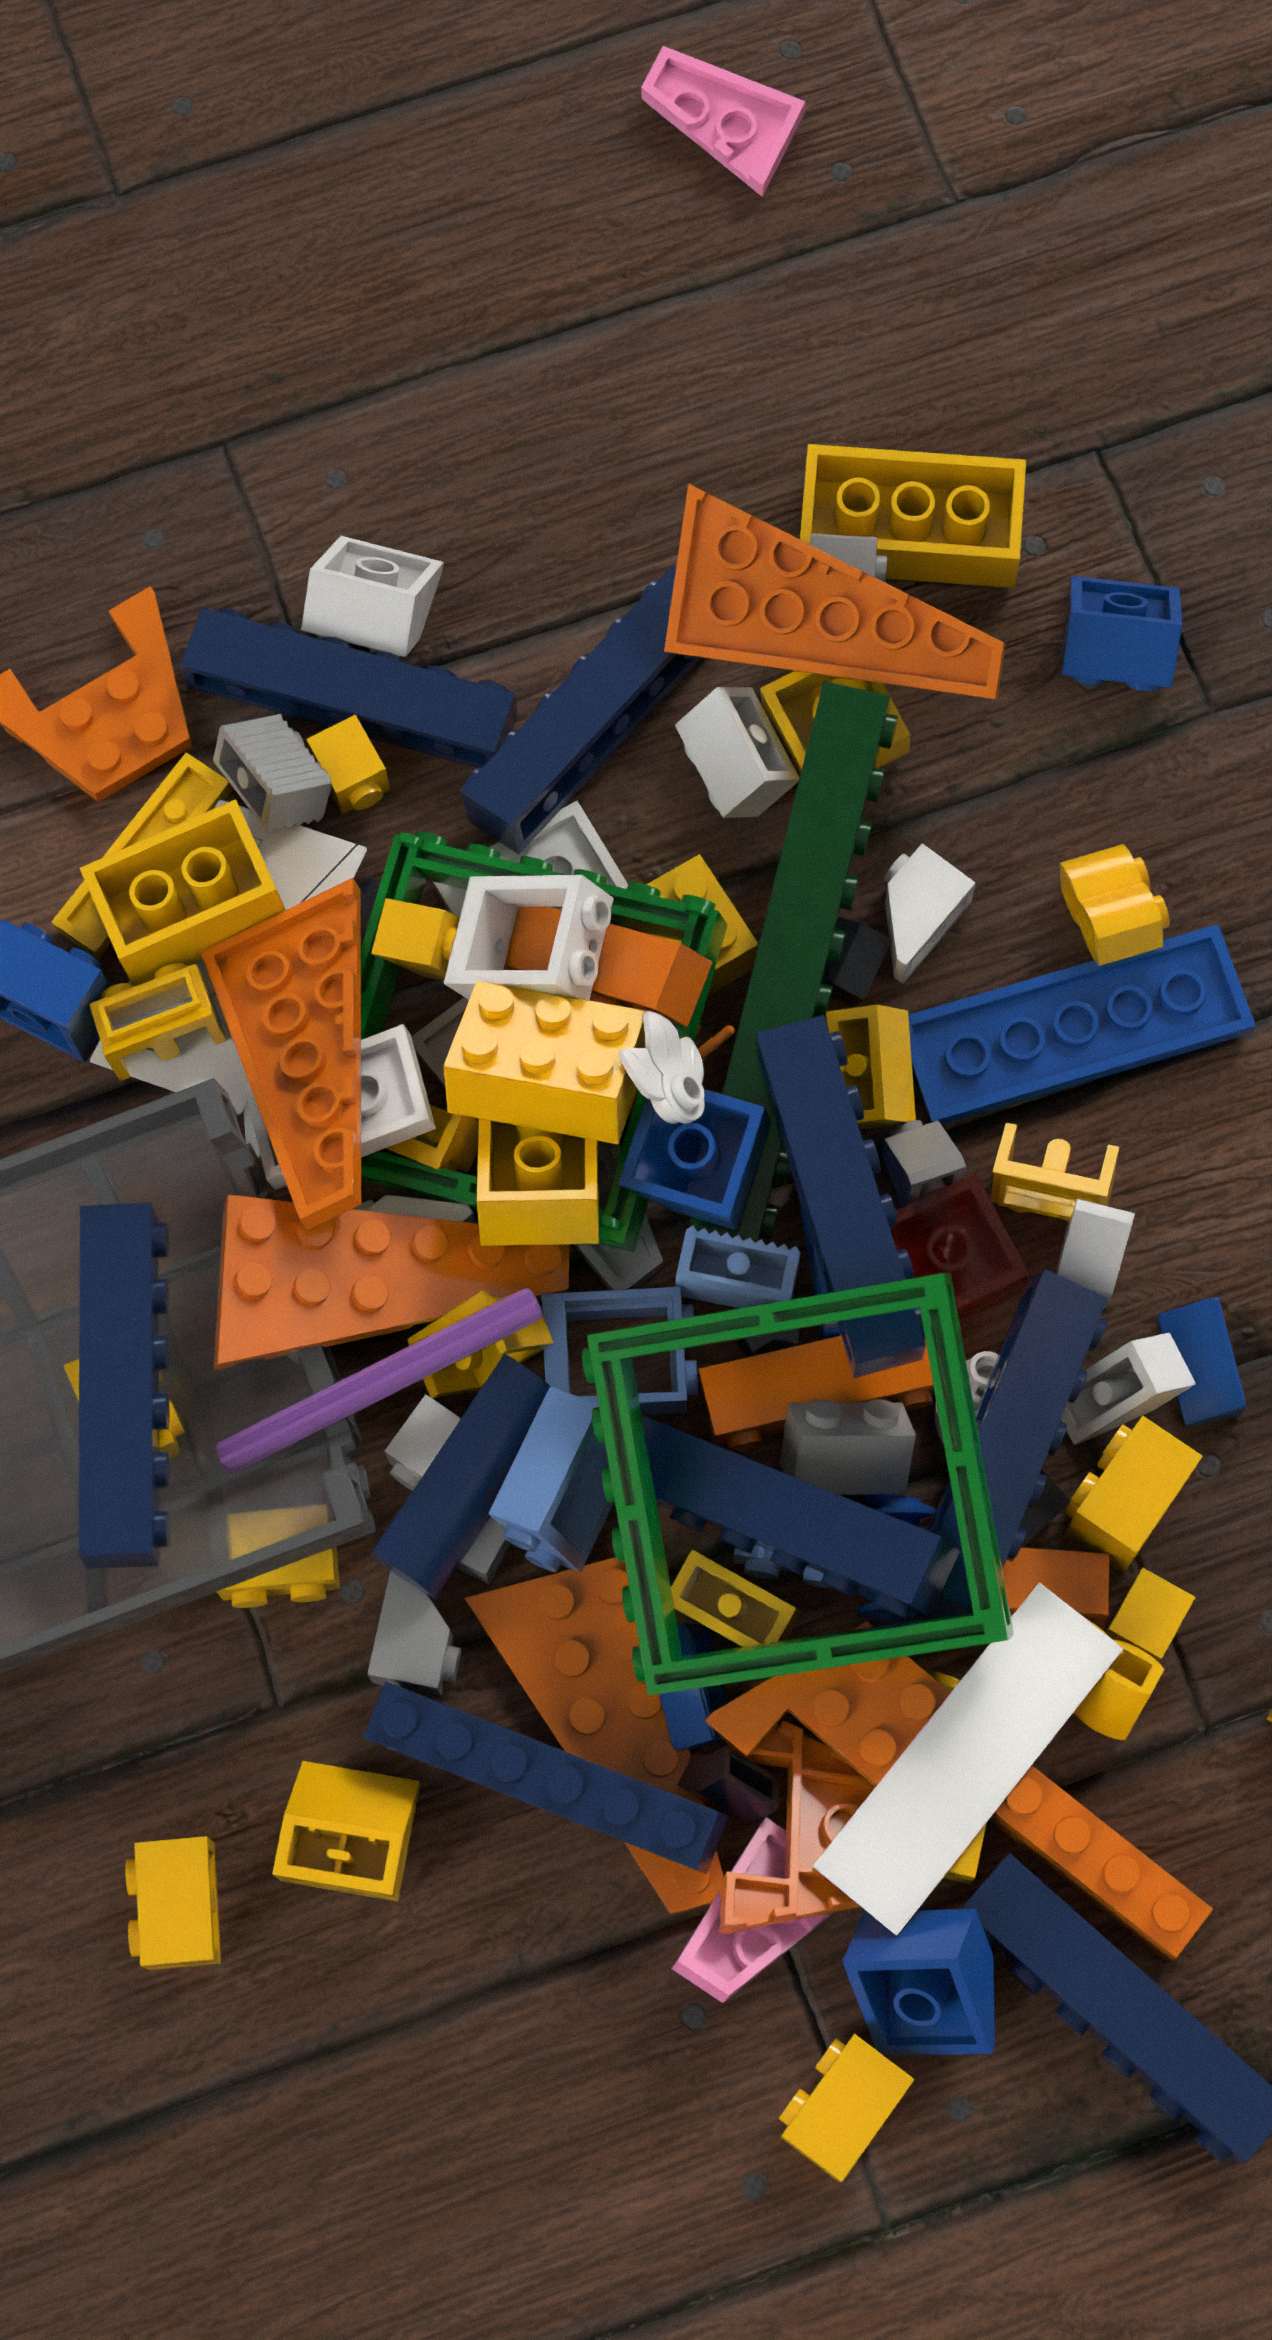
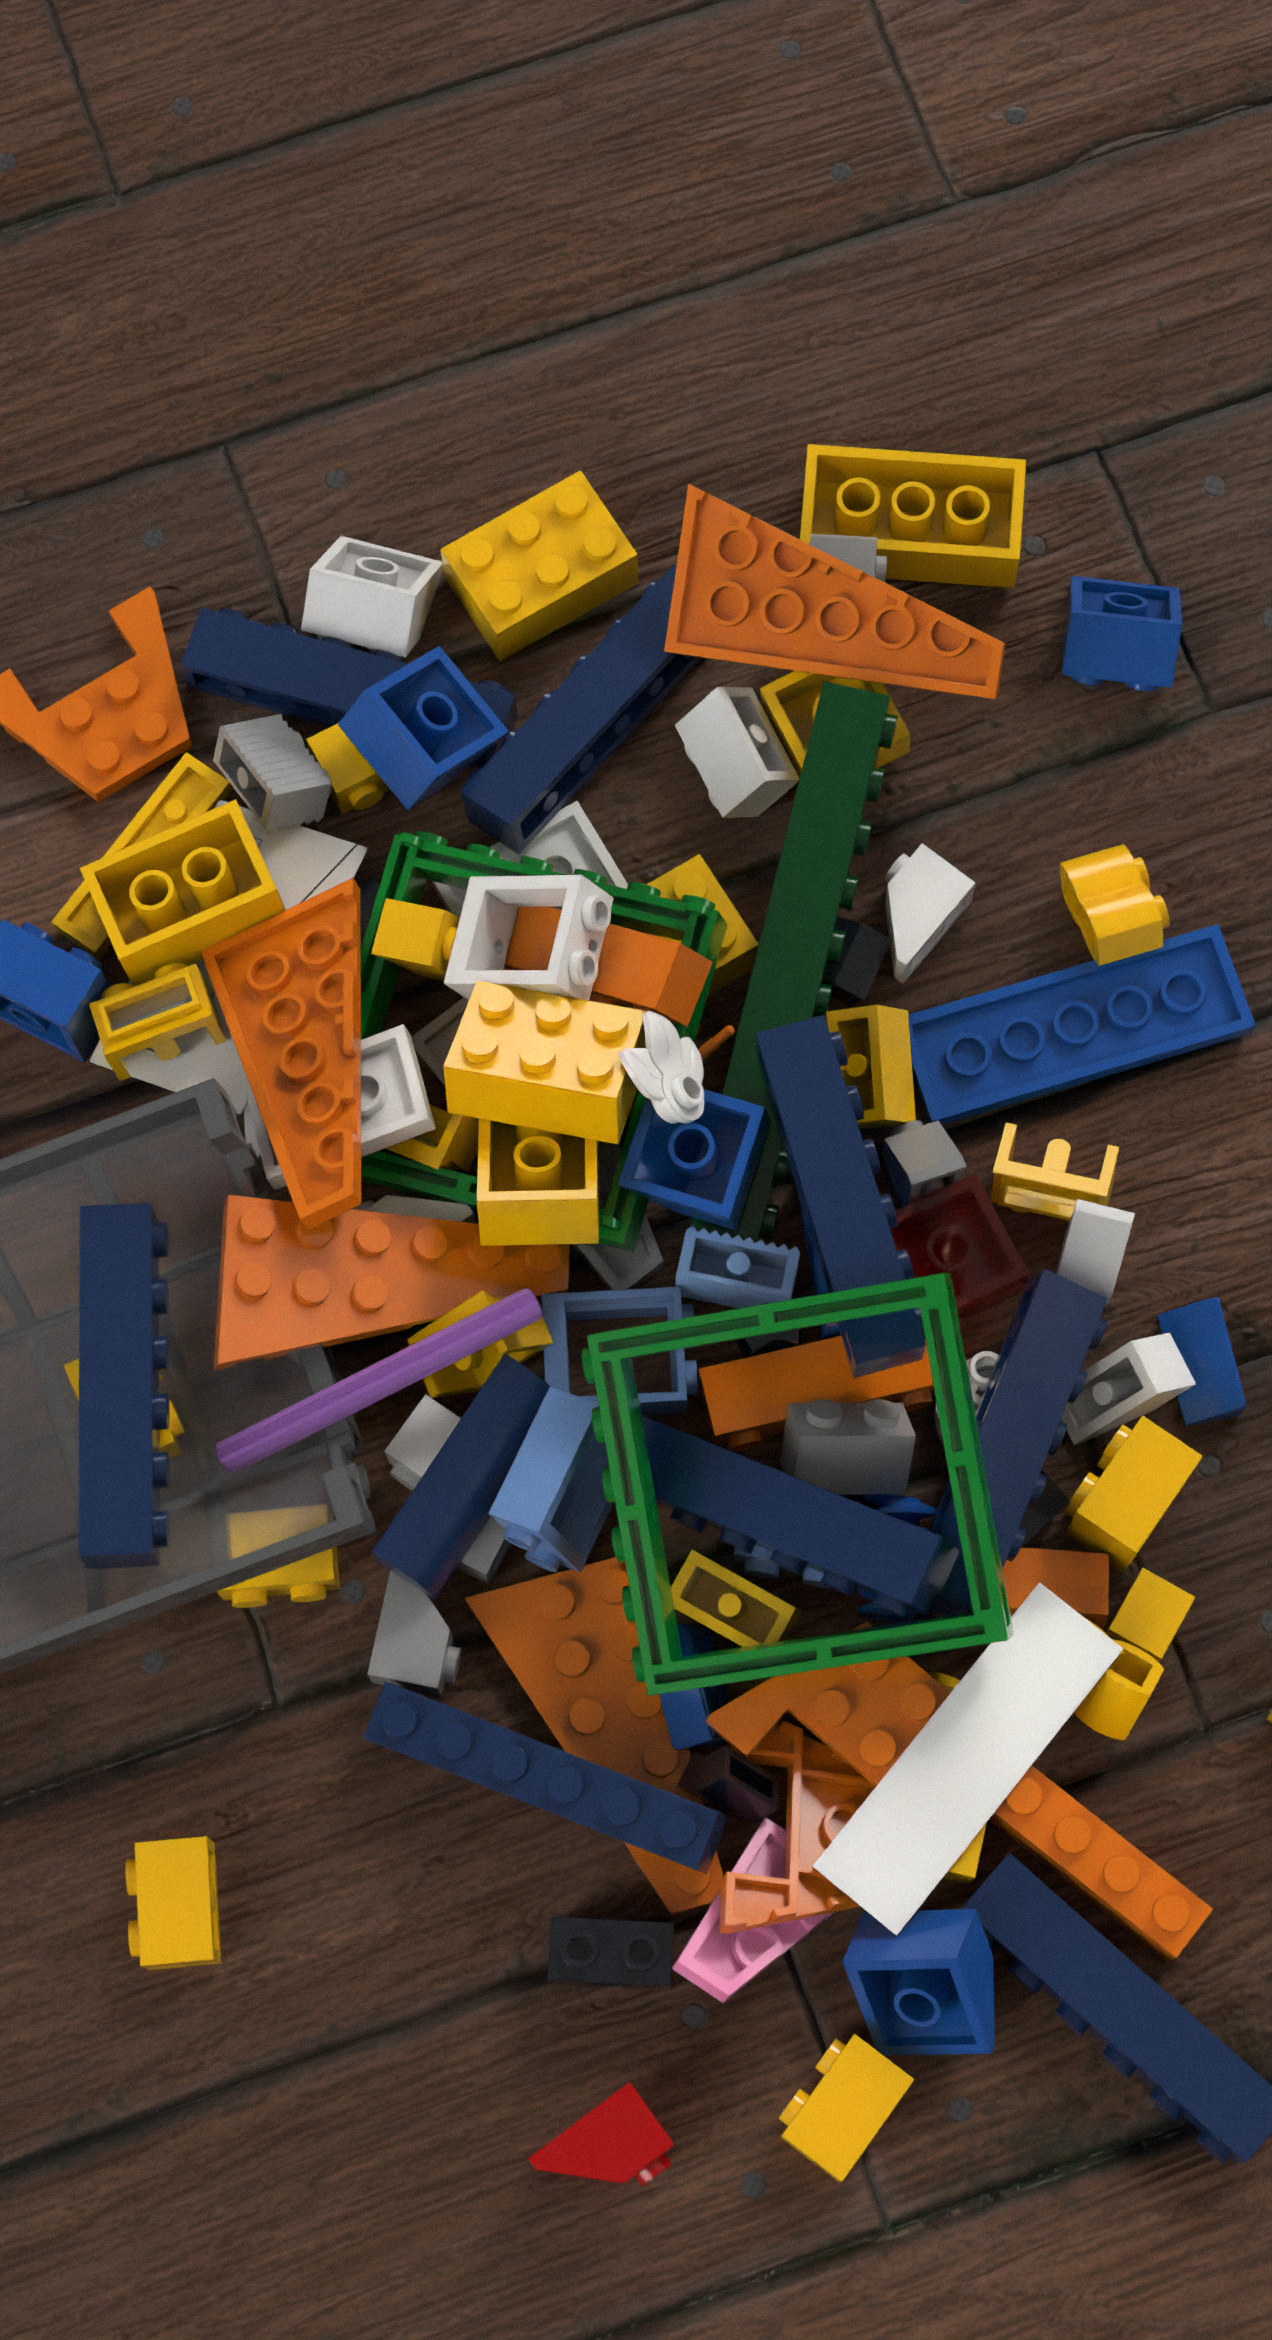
yellow slope [272,1761,421,1902] -> none
bright pink wing [641,46,806,197] -> none
none -> blue slope [338,646,509,811]
none -> yellow brick [440,470,639,662]
none -> red slope [528,2082,676,2187]
none -> black brick [548,1917,674,1990]

